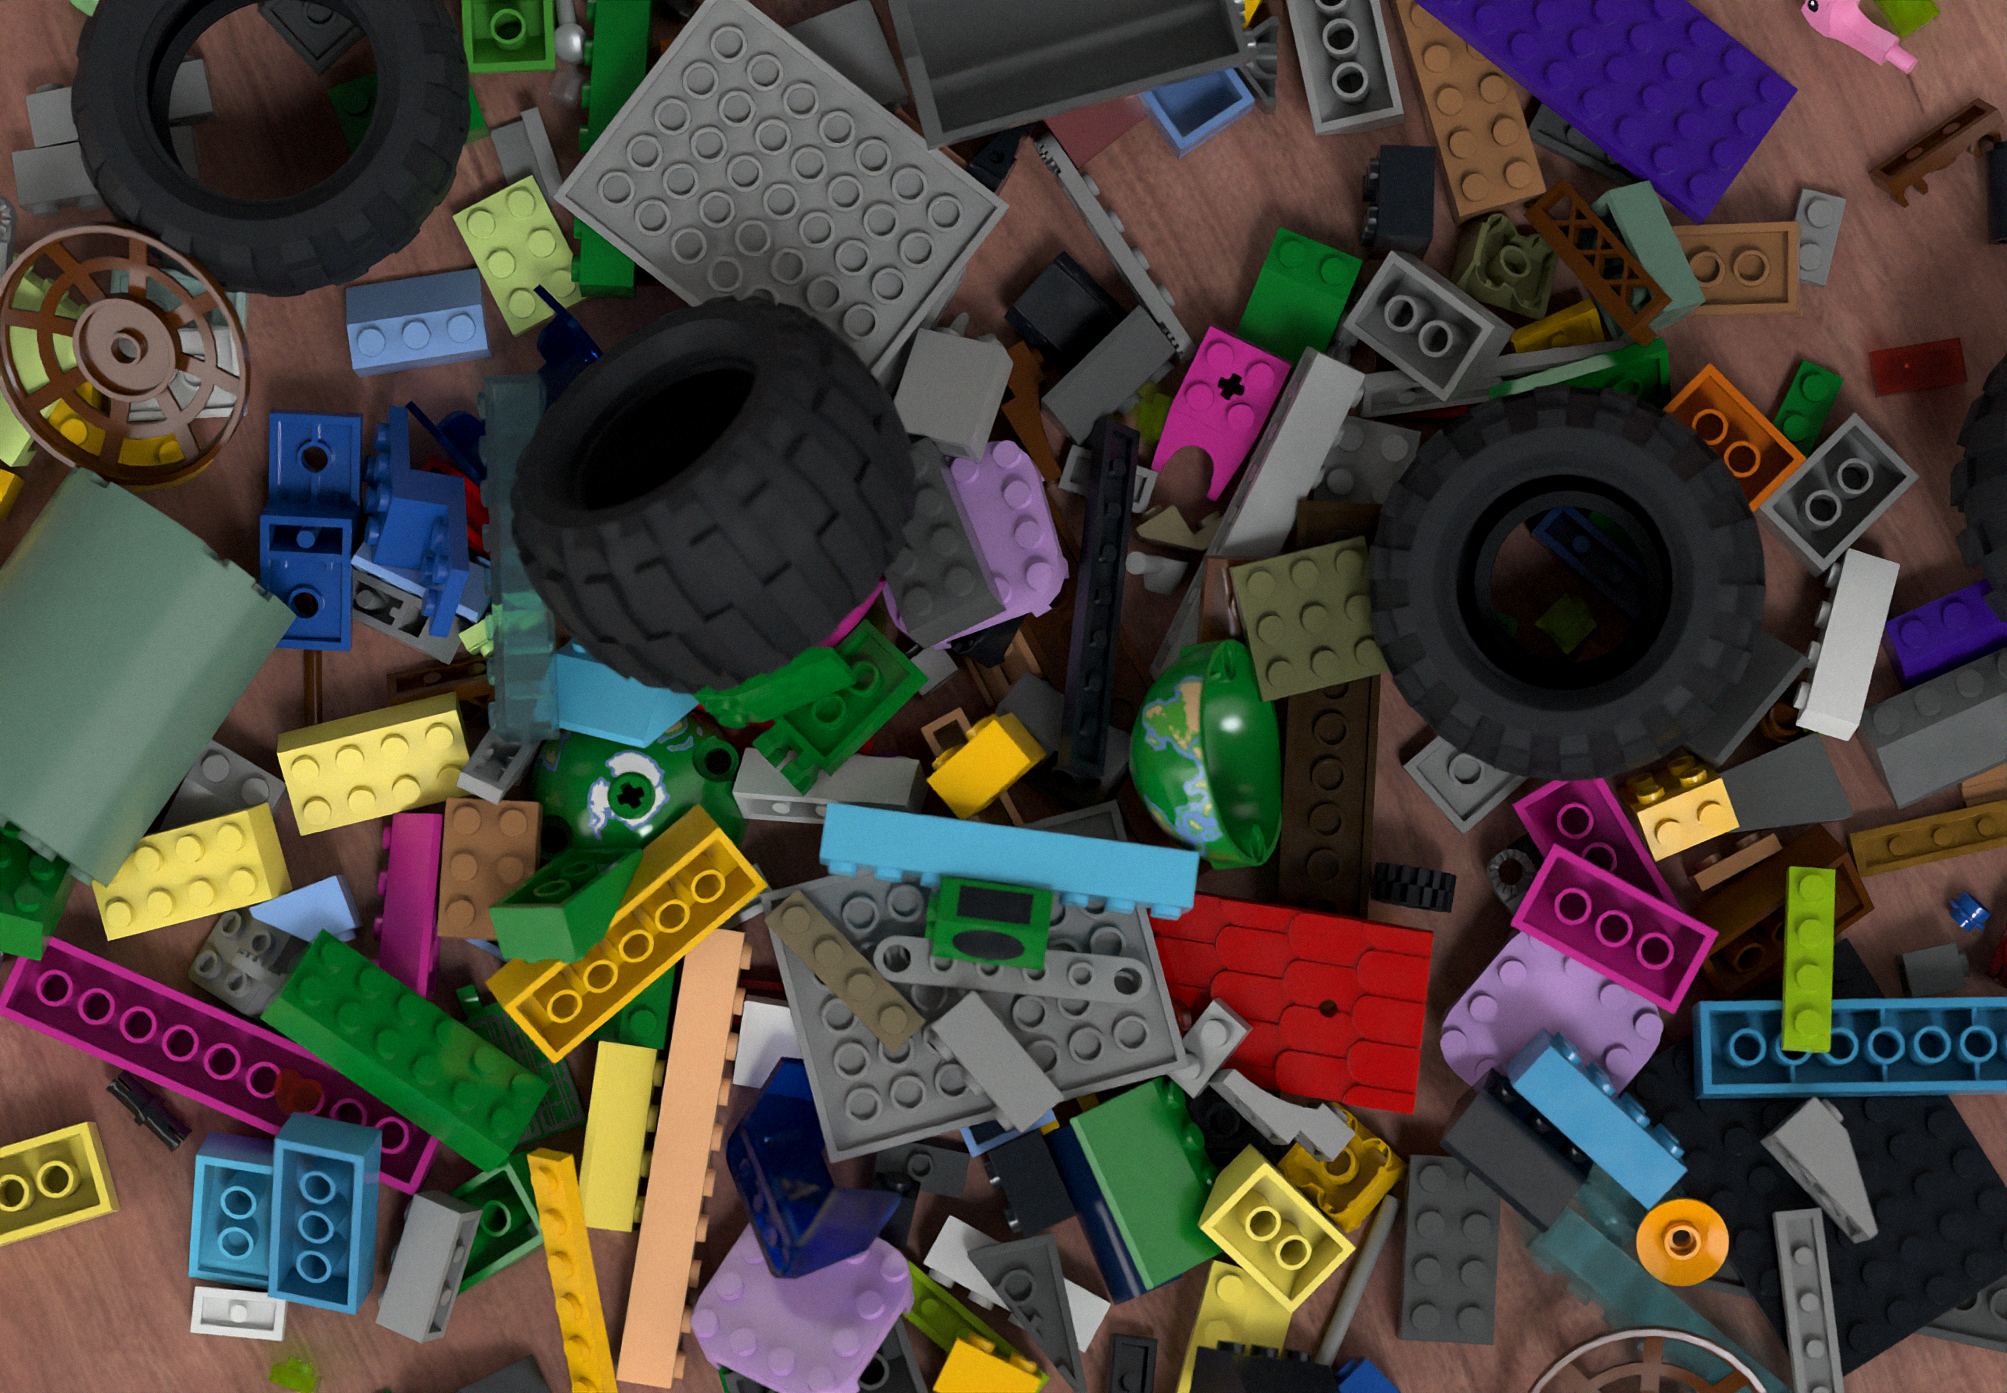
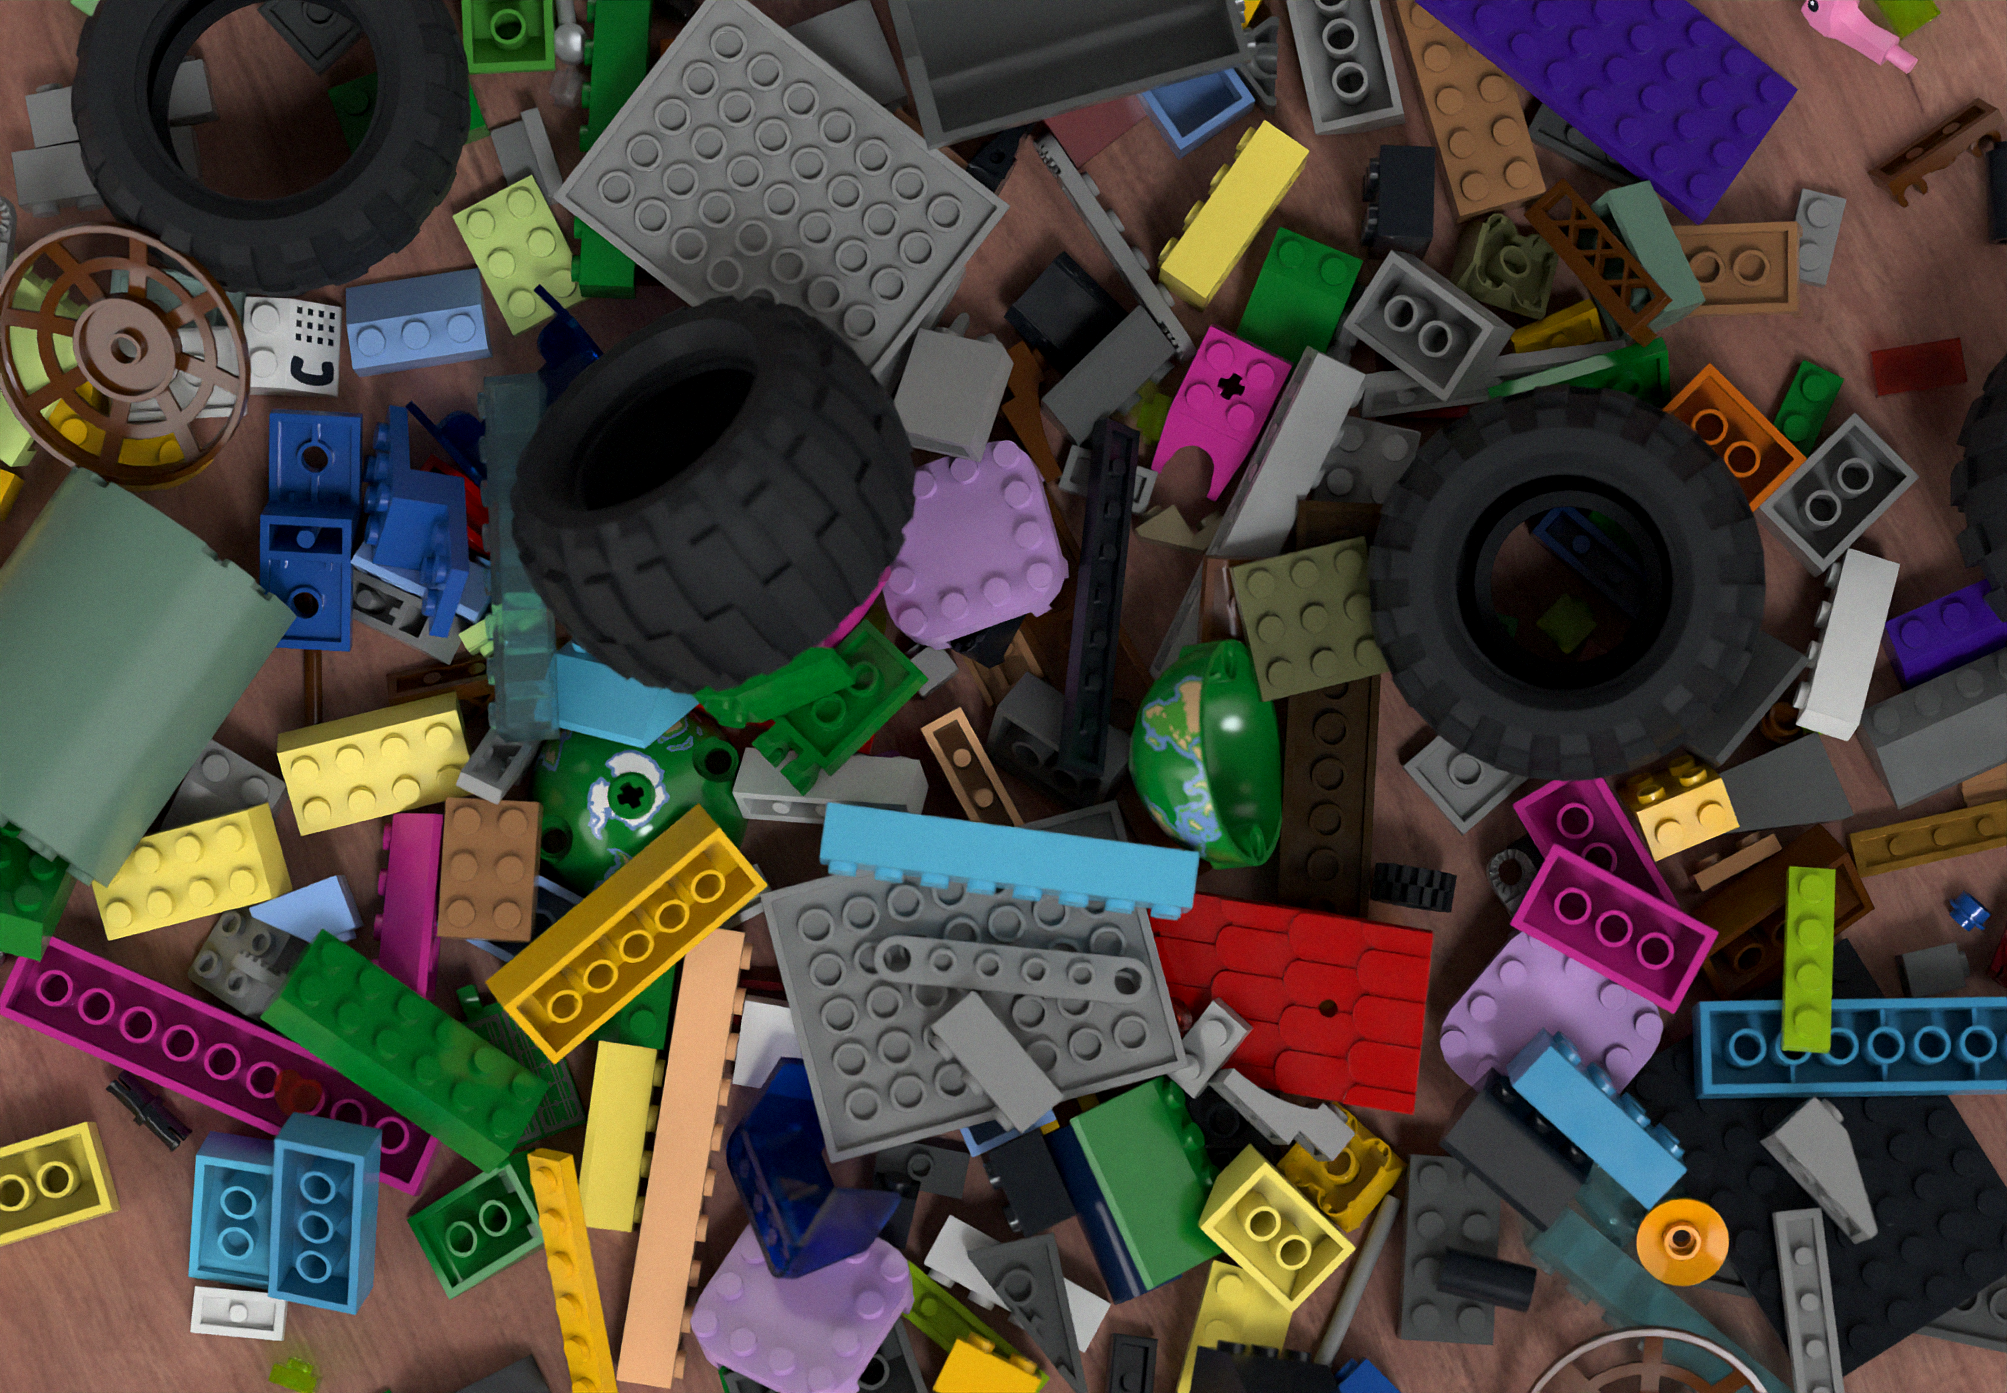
light grey brick [375,1190,483,1343] -> none
green slope [488,848,643,963] -> none
dark tan plate [764,889,926,1054] -> none
dark grey brick [884,437,1007,649] -> none
brick [925,877,1054,971] -> none
yellow brick [926,712,1048,821] -> none
light grey bar [1125,551,1189,595] -> none
none -> white slope [243,297,342,398]
none -> light yellow brick [1156,120,1310,313]
none -> black brick [1435,1246,1537,1313]

